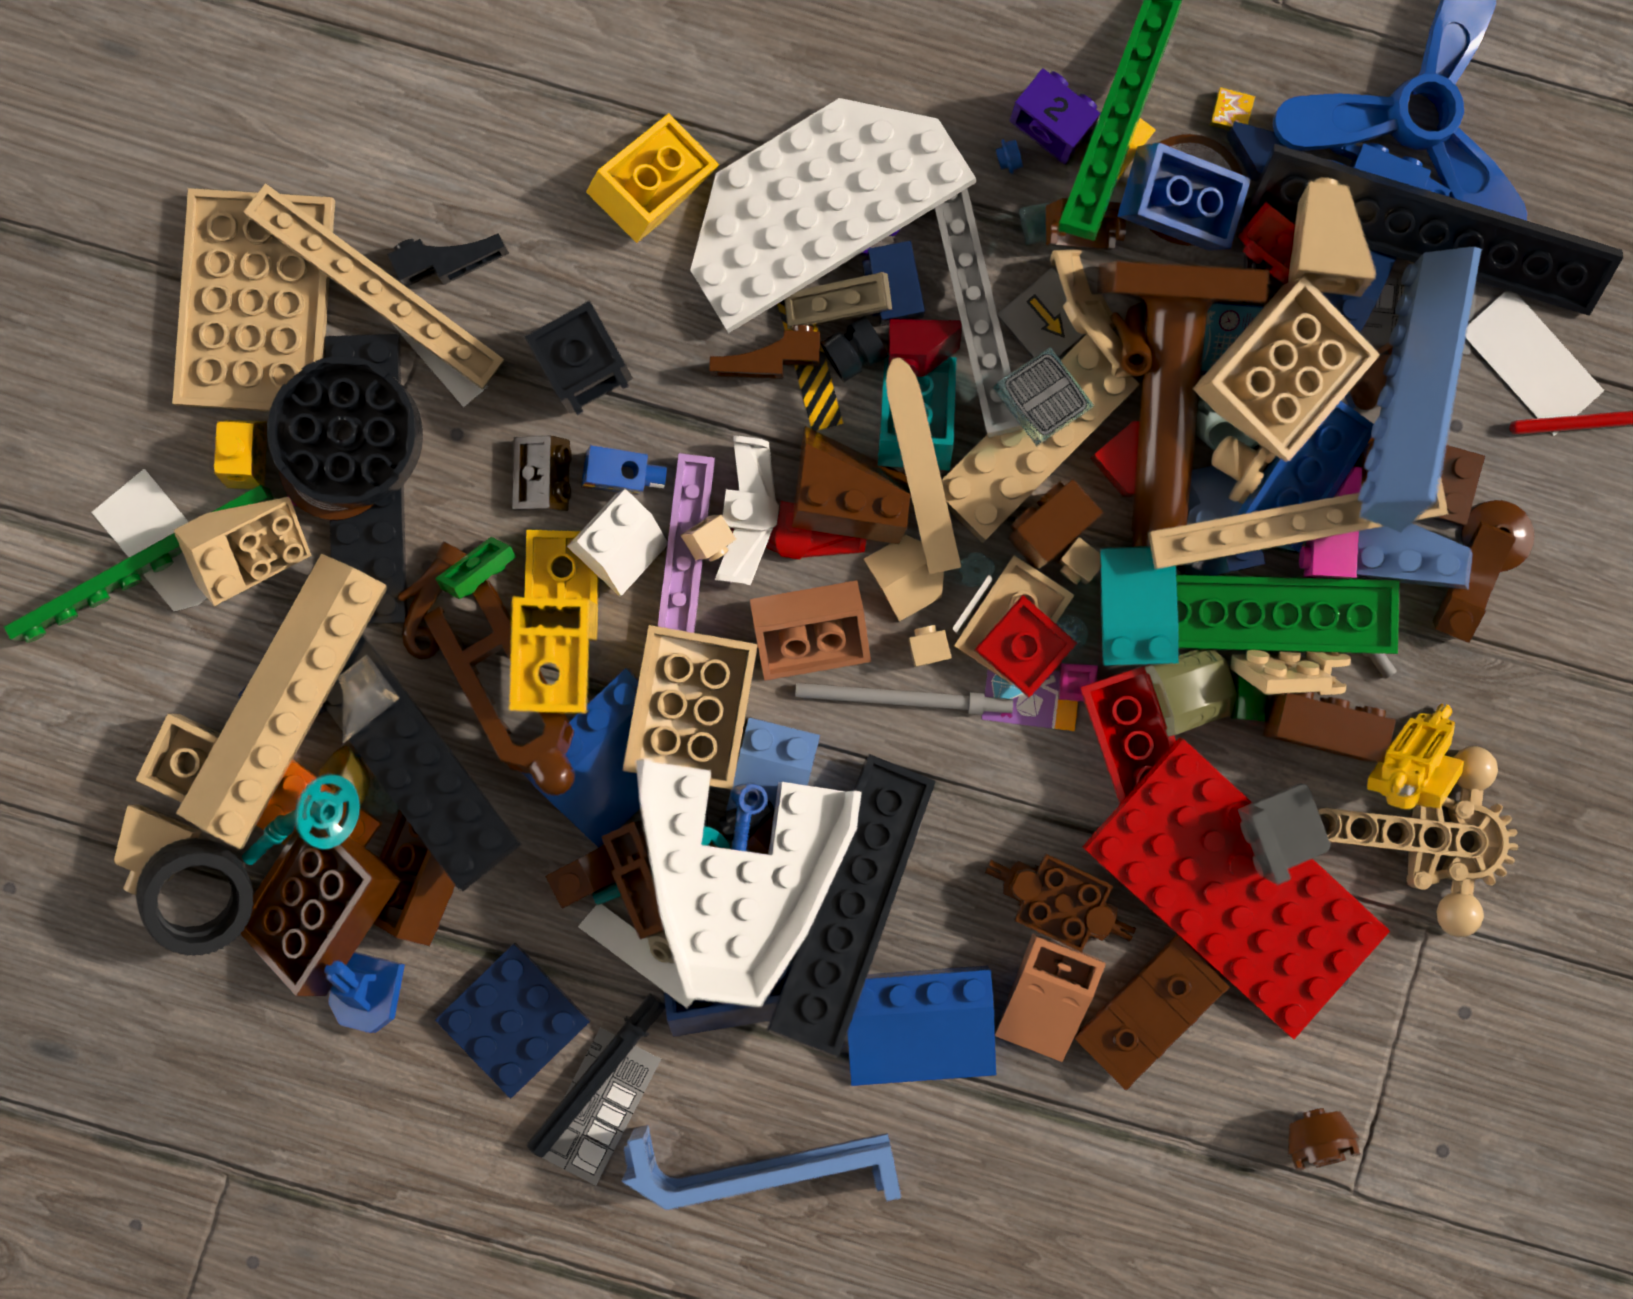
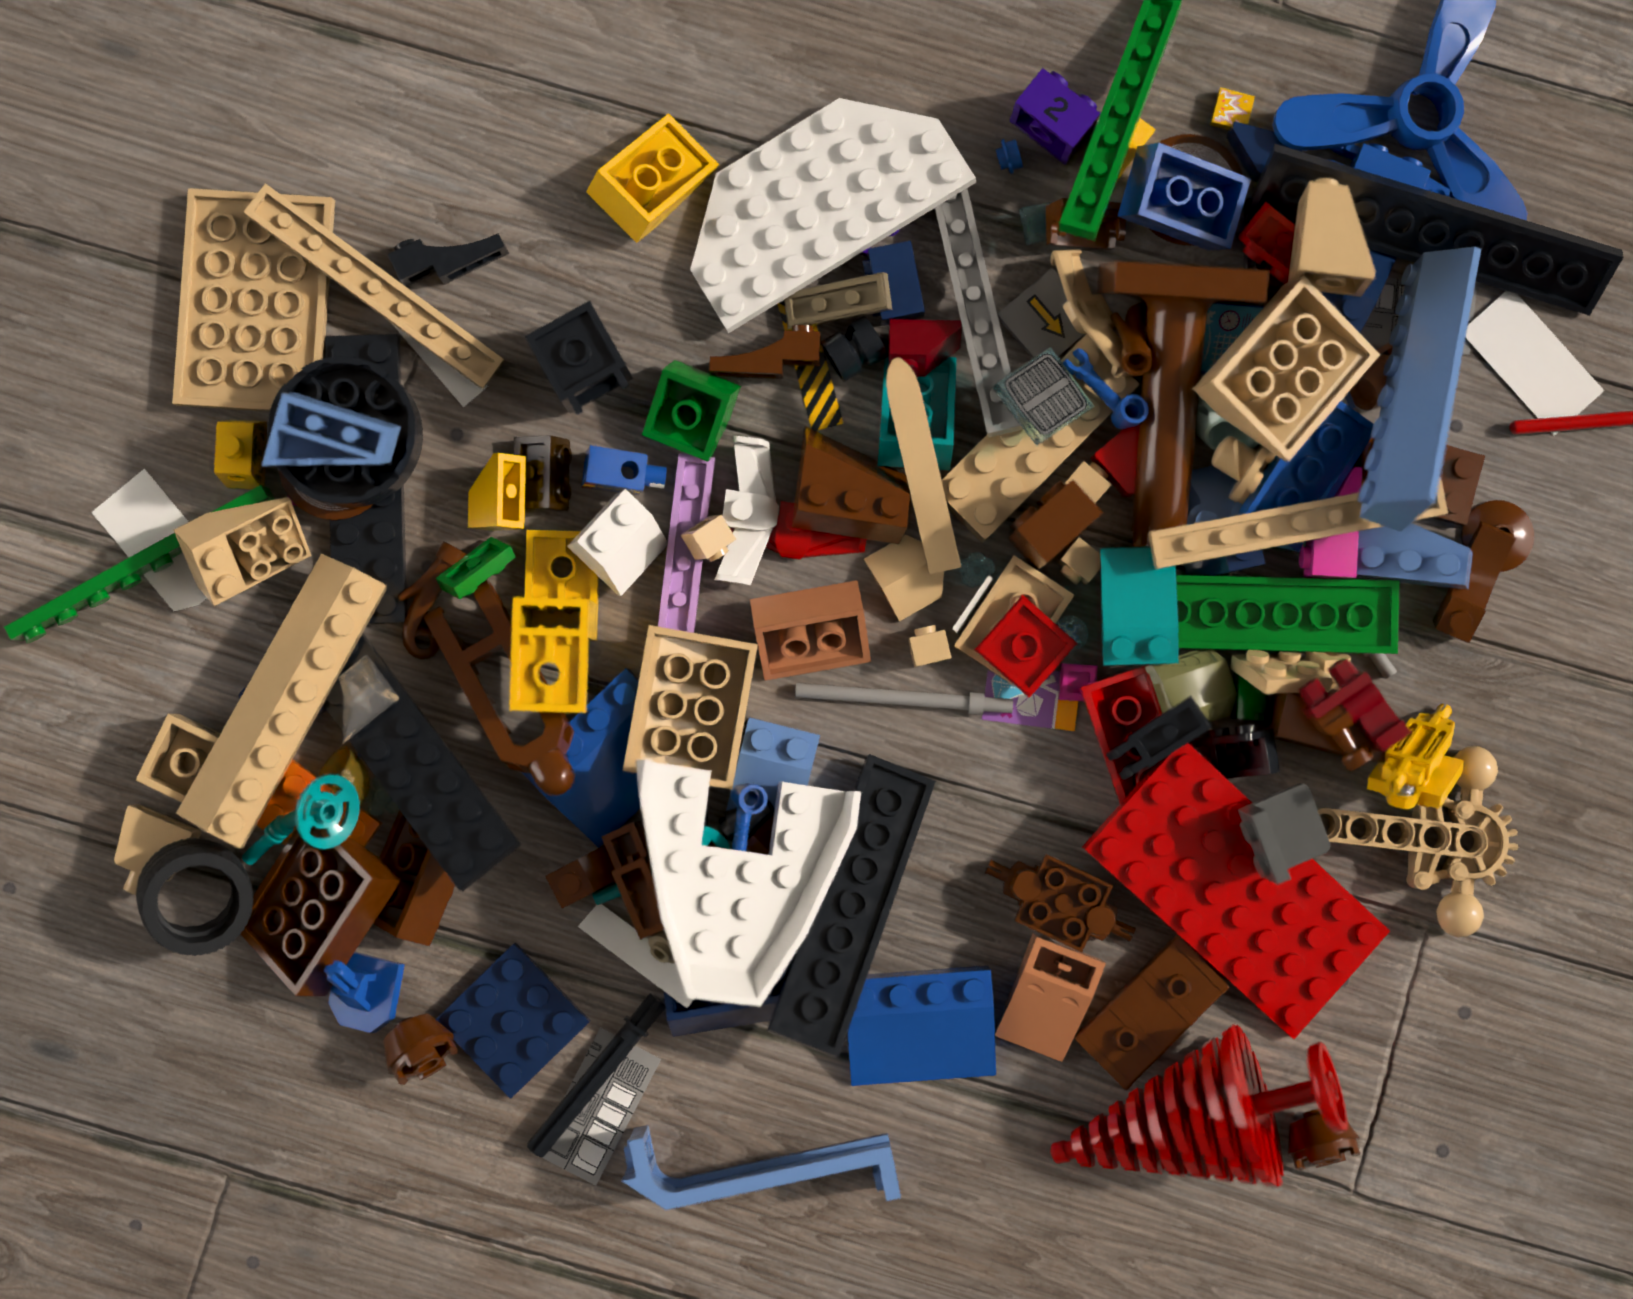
none -> medium blue wedge [262,393,401,466]
none -> reddish brown cone [384,1014,458,1085]
none -> yellow slope [468,453,526,531]
none -> green slope [642,360,741,462]
none -> red plant [1050,1024,1348,1187]
none -> blue brick [1062,348,1148,429]
none -> tan plate [1064,461,1112,503]
none -> black hinge [1106,695,1212,780]
none -> black bracket [1195,723,1280,779]
none -> dark red hips [1298,658,1412,772]

